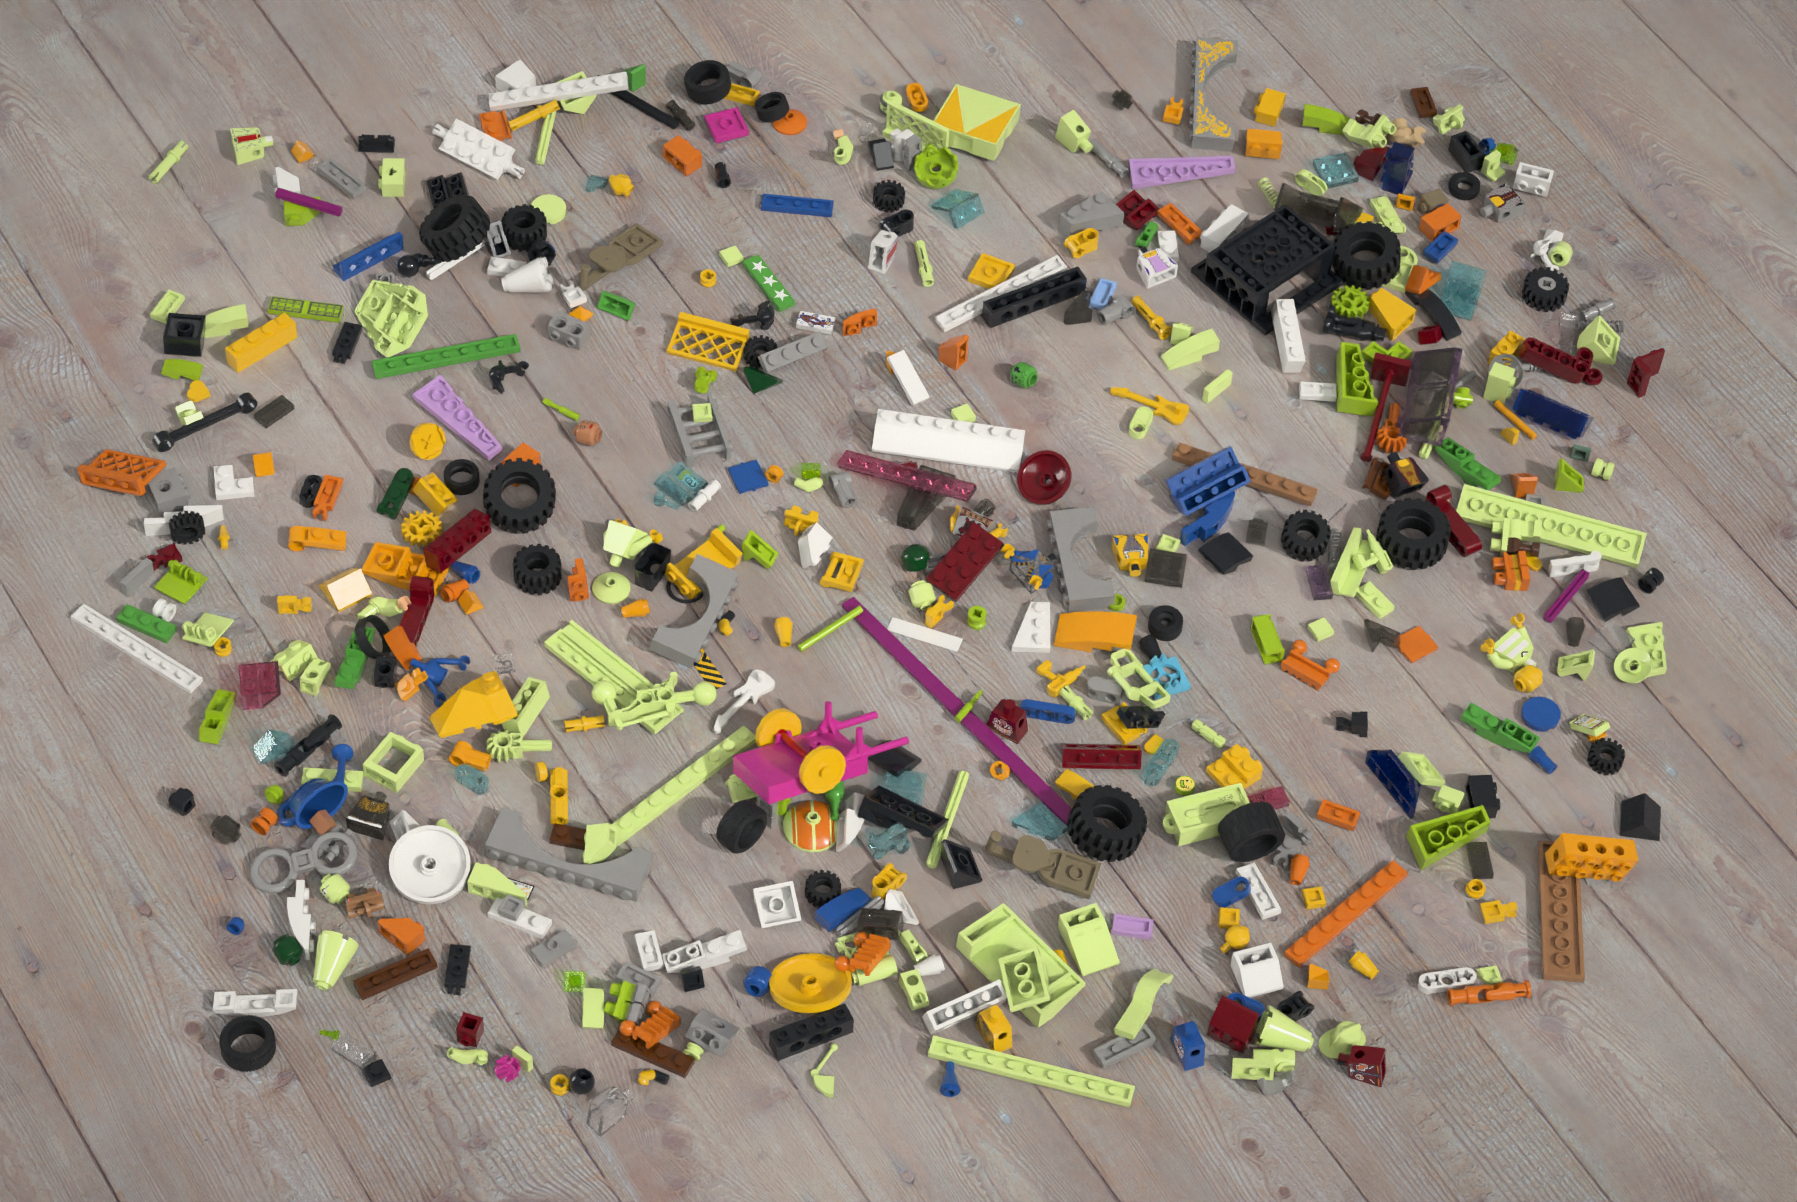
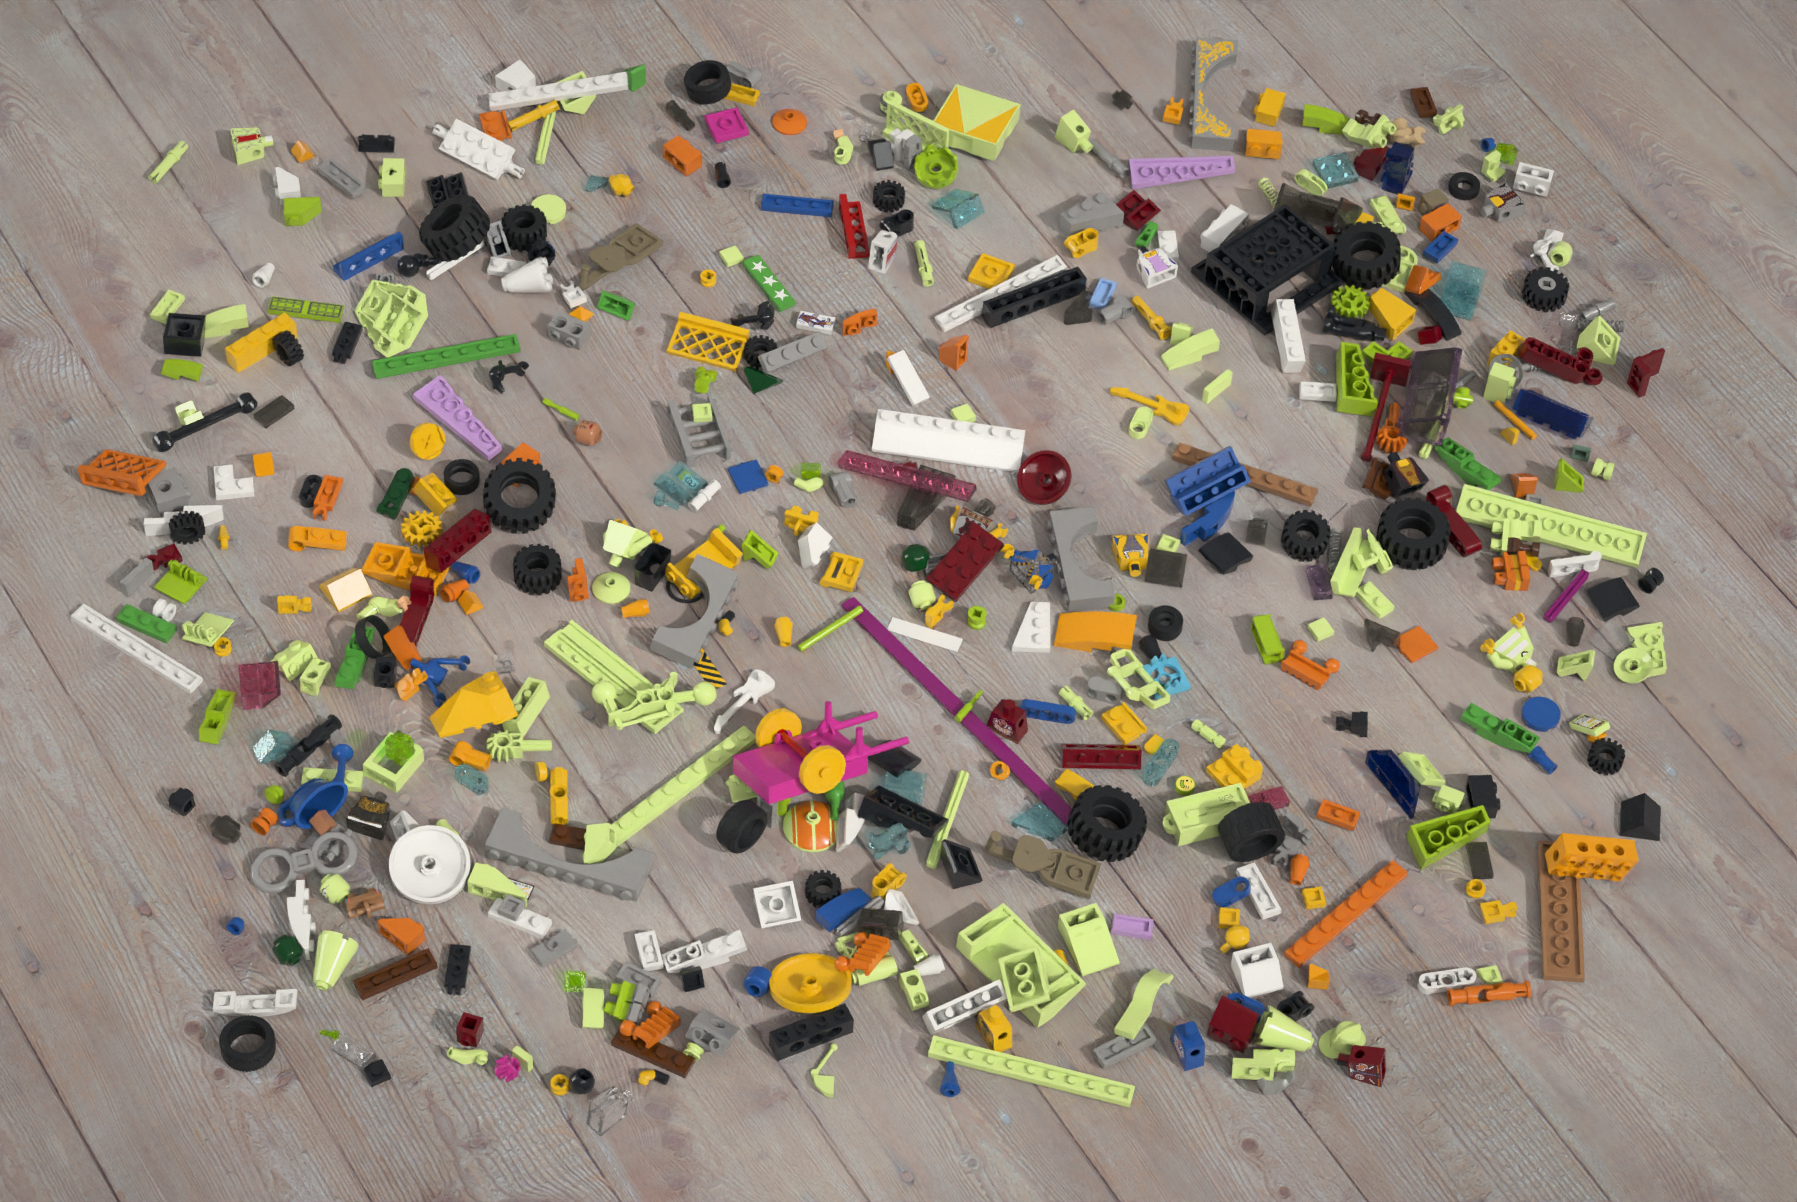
yellow tile [187,380,211,403] -> none
magenta axle [275,188,343,217] -> none
yellow pin [564,715,605,733] -> none
black axle [597,75,679,129] -> none
black tyre [754,92,790,122] -> none
bright green head [1010,362,1038,389] -> none
yellow piece [1036,660,1086,698] -> none
black bracket [1116,706,1165,729] -> none
orange plate [1157,203,1202,245] -> none
yellow cone [1349,950,1379,980] -> none
black slope [1448,131,1490,173] -> none
none -> white cone [252,263,275,288]
none -> black tyre [272,330,304,366]
none -> clear neon green brick [385,730,414,766]
none -> red fence [839,194,870,259]

